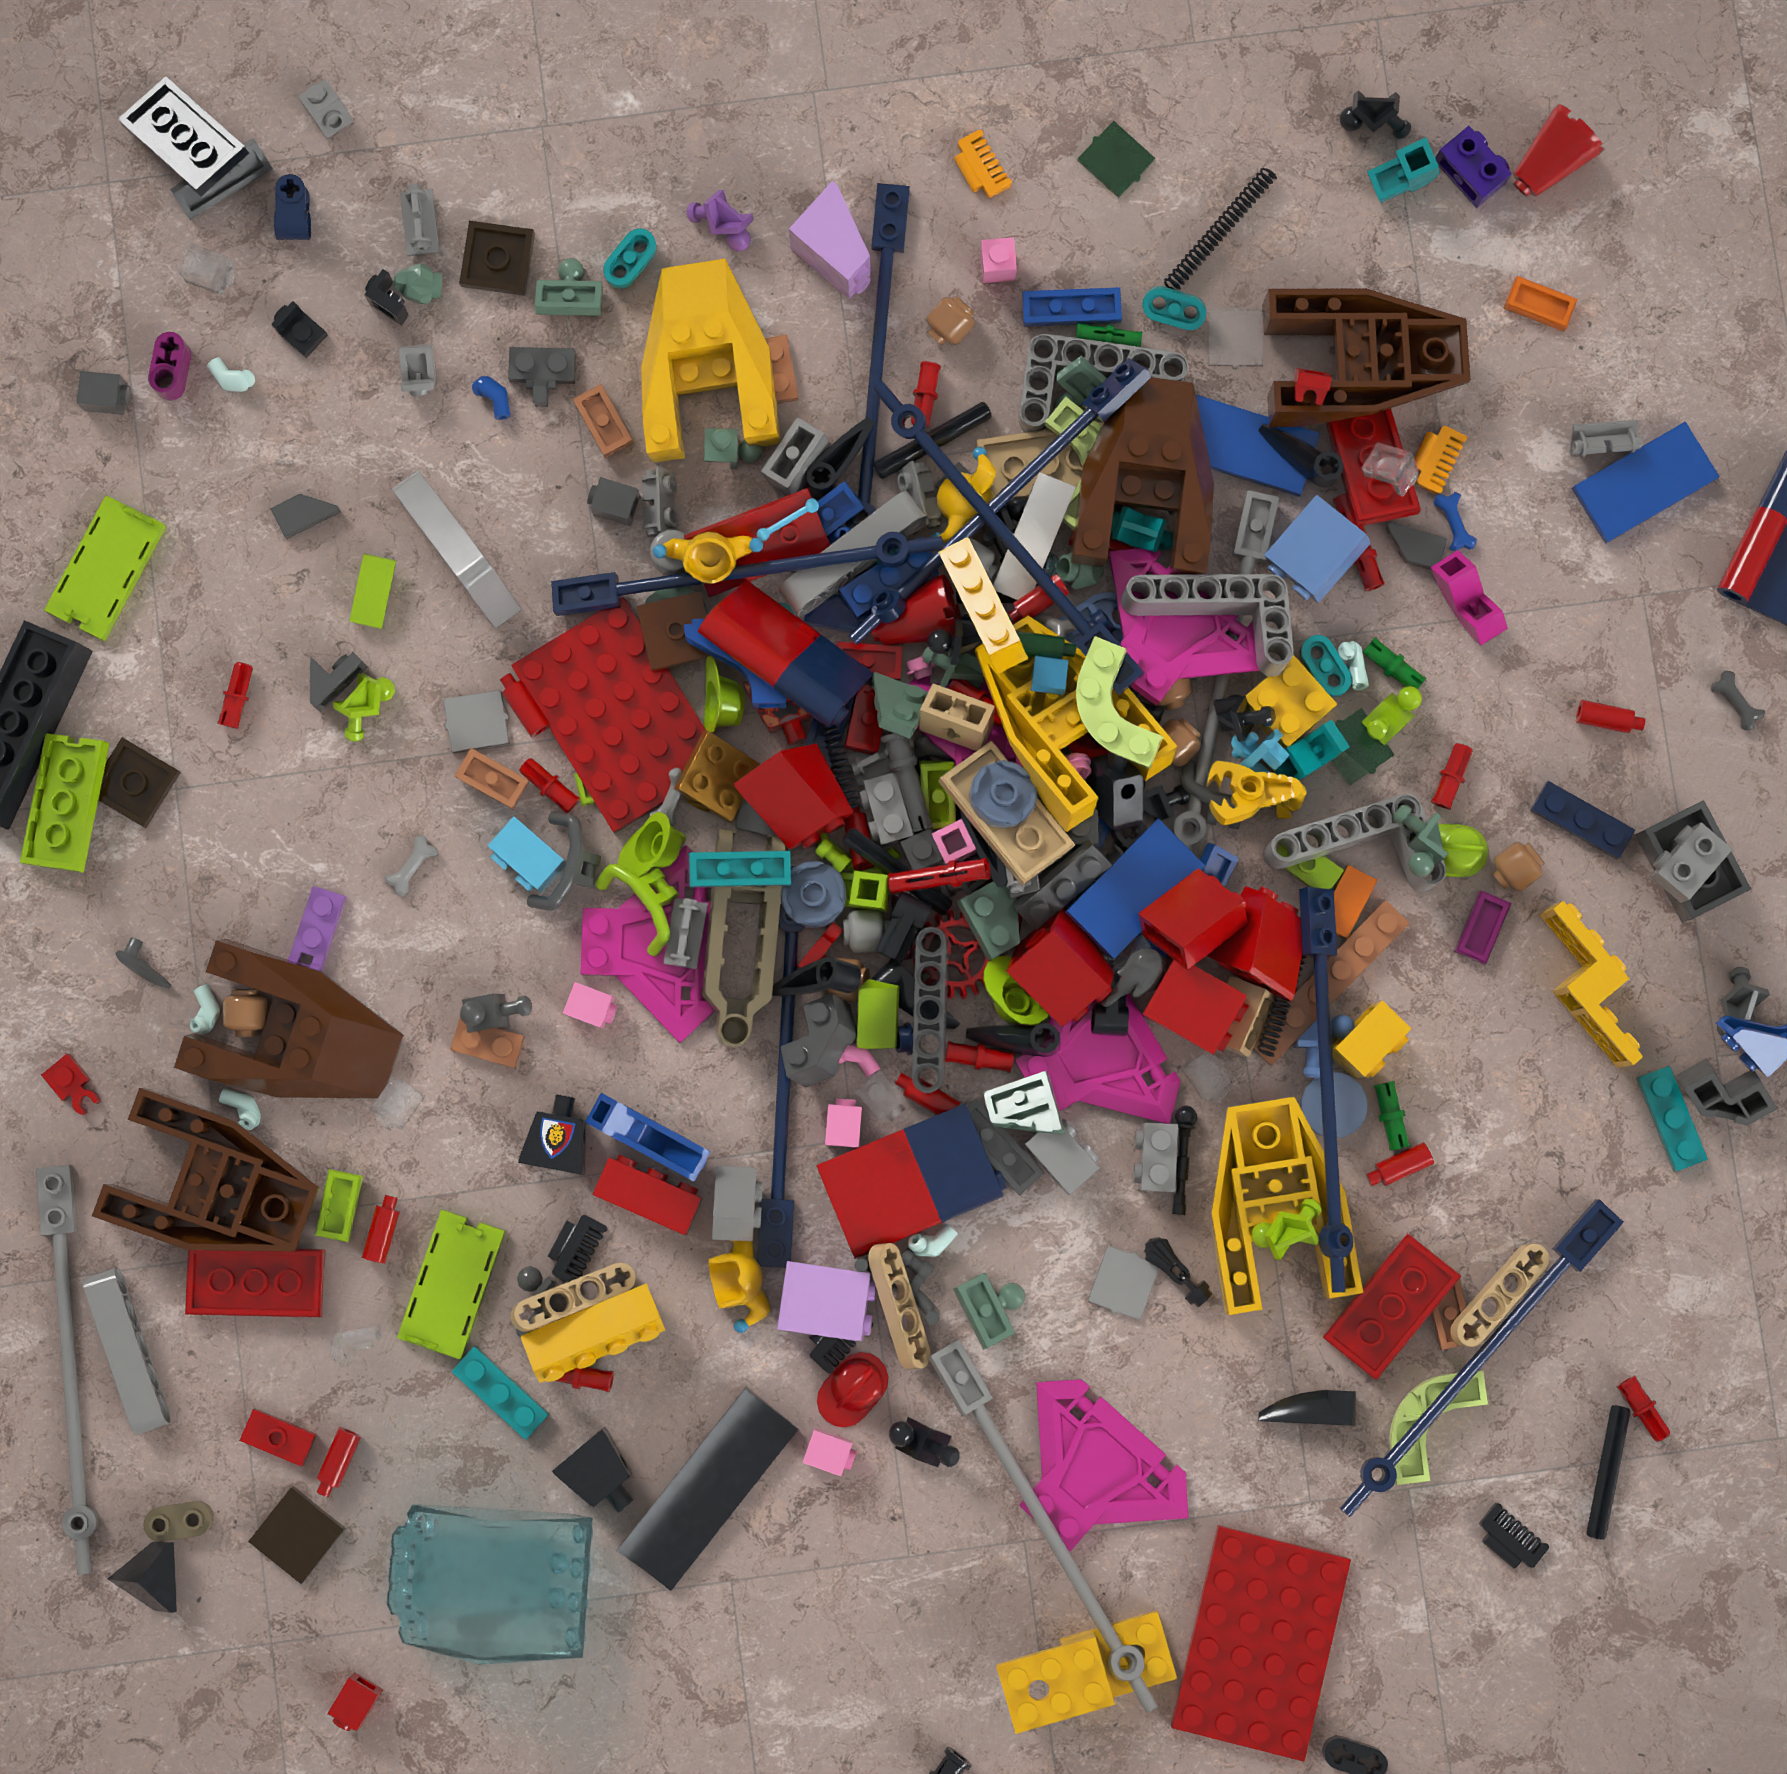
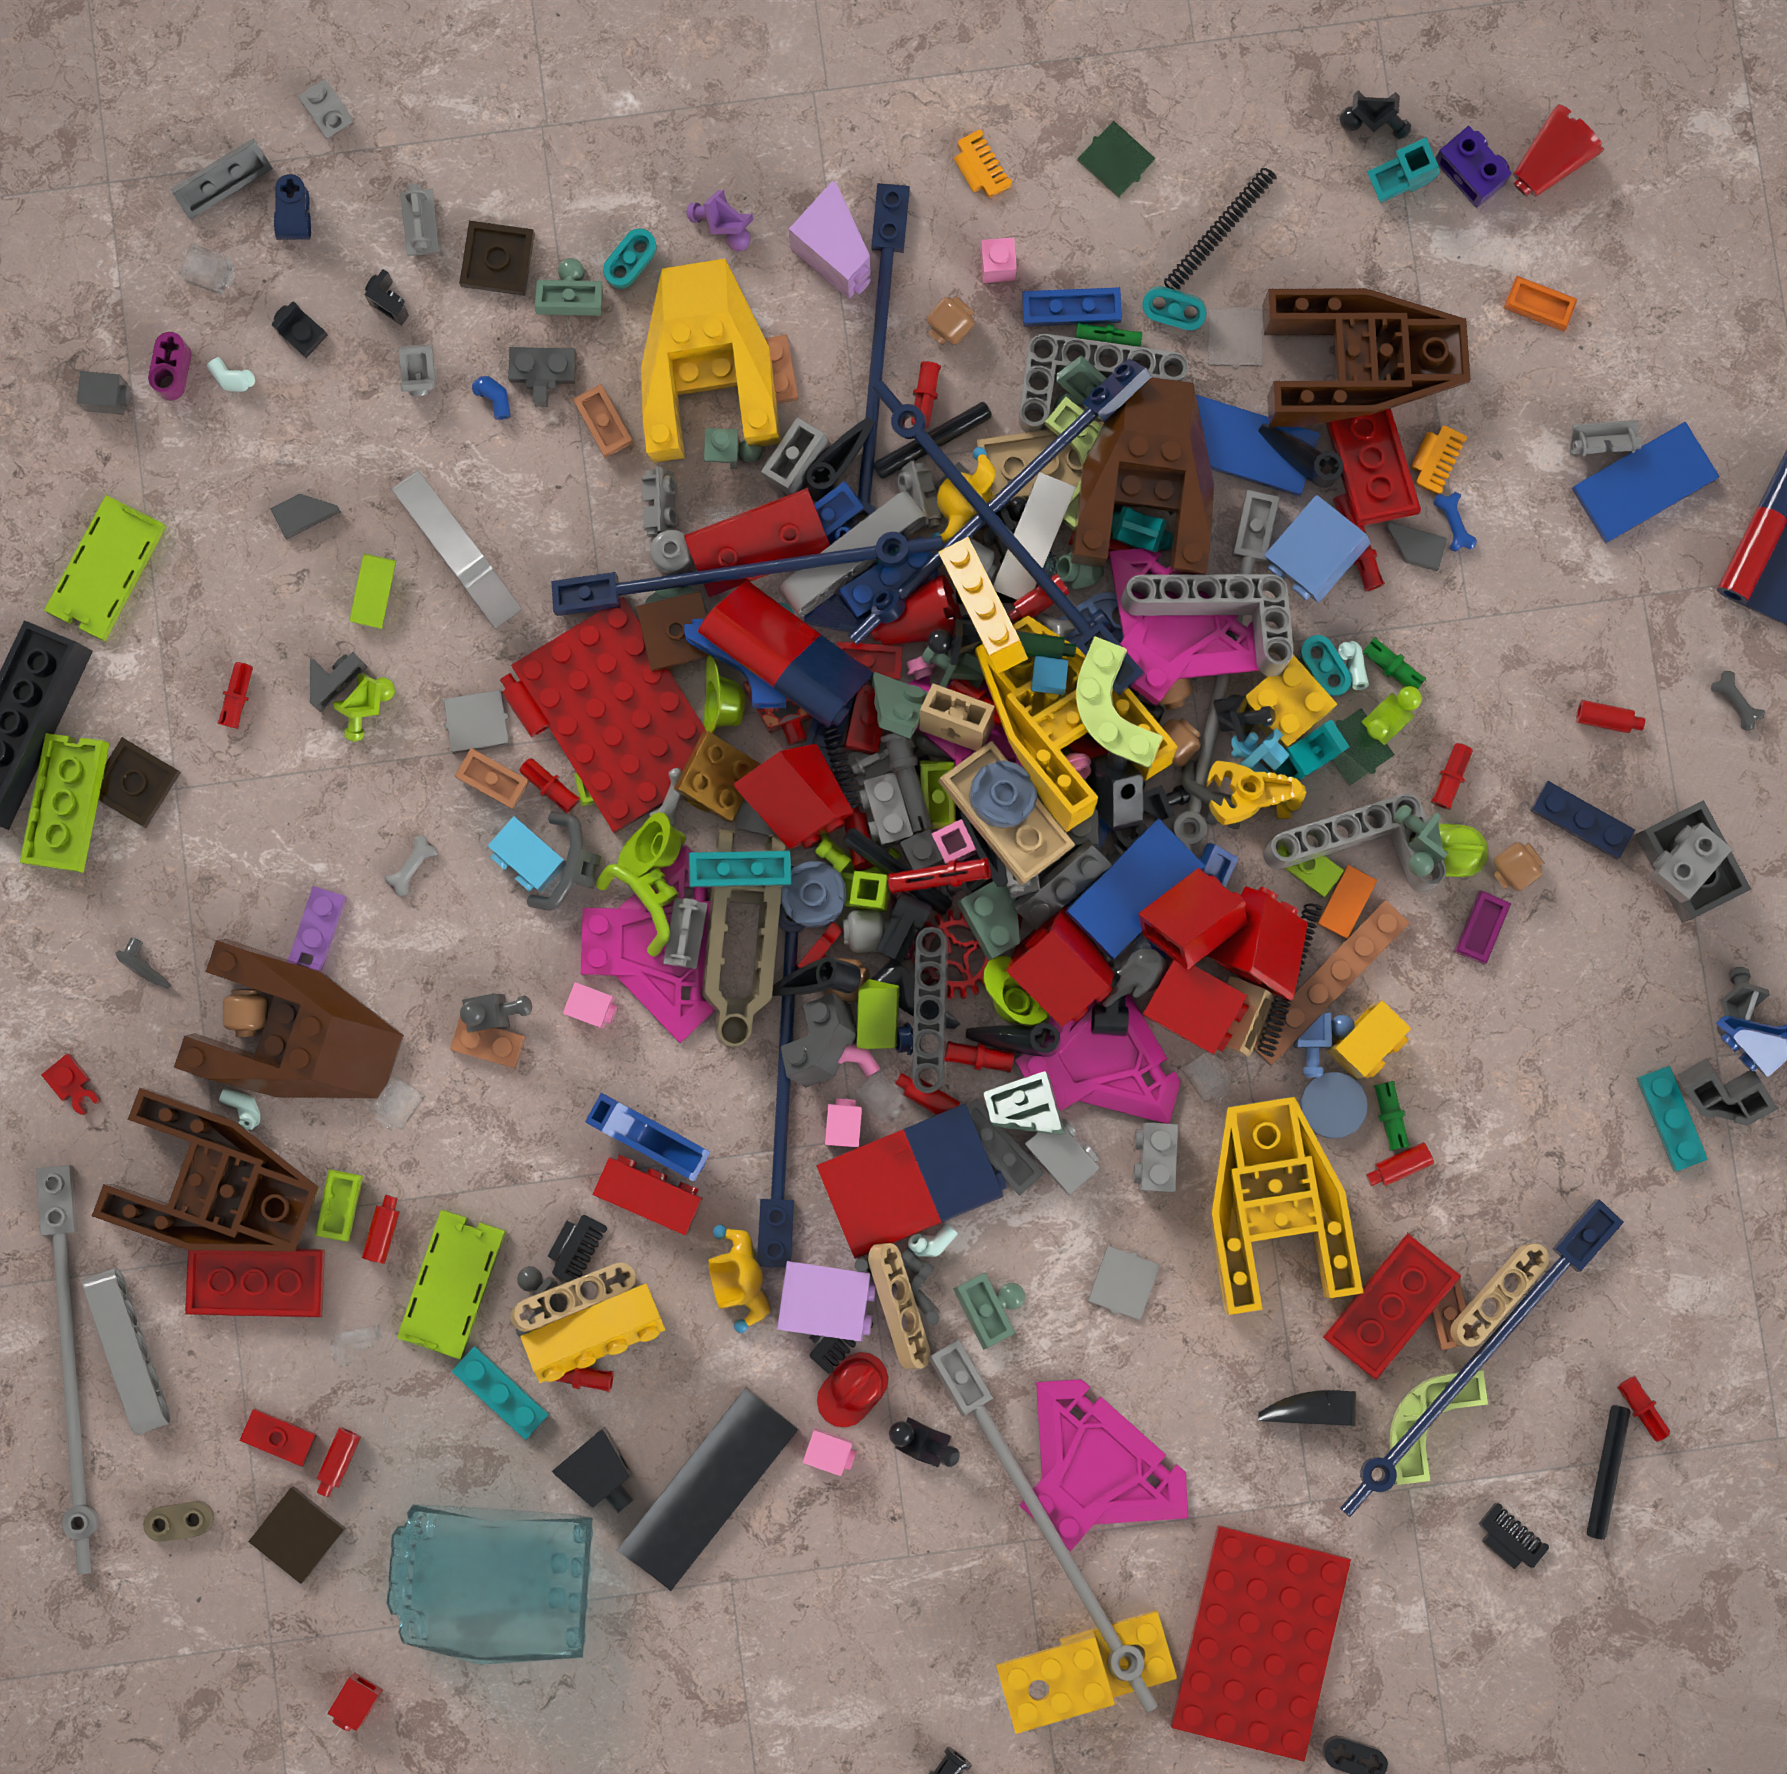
black slope [107,1541,177,1613] -> none
plate [118,76,249,196] -> none
light aqua arm [190,984,220,1034] -> none
sand green rock [393,263,442,304] -> none
black torso [518,1094,586,1175] -> none
dark grey brick [587,477,640,527] -> none
yellow piece [652,532,763,584] -> none
light grey brick [712,1166,763,1241] -> none
medium azure hinge [757,498,819,541] -> none
black piece [1144,1237,1212,1307] -> none
black piece [1172,1106,1197,1215] -> none
lime piece [1252,1199,1322,1260] -> none
red tile [1294,368,1332,405] -> none
dark blue bar [1299,887,1353,1293] -> none
clear bracket [1362,442,1418,496] -> none
dark pink brick [1431,550,1508,646] -> none
yellow bracket [1539,901,1643,1068] -> none

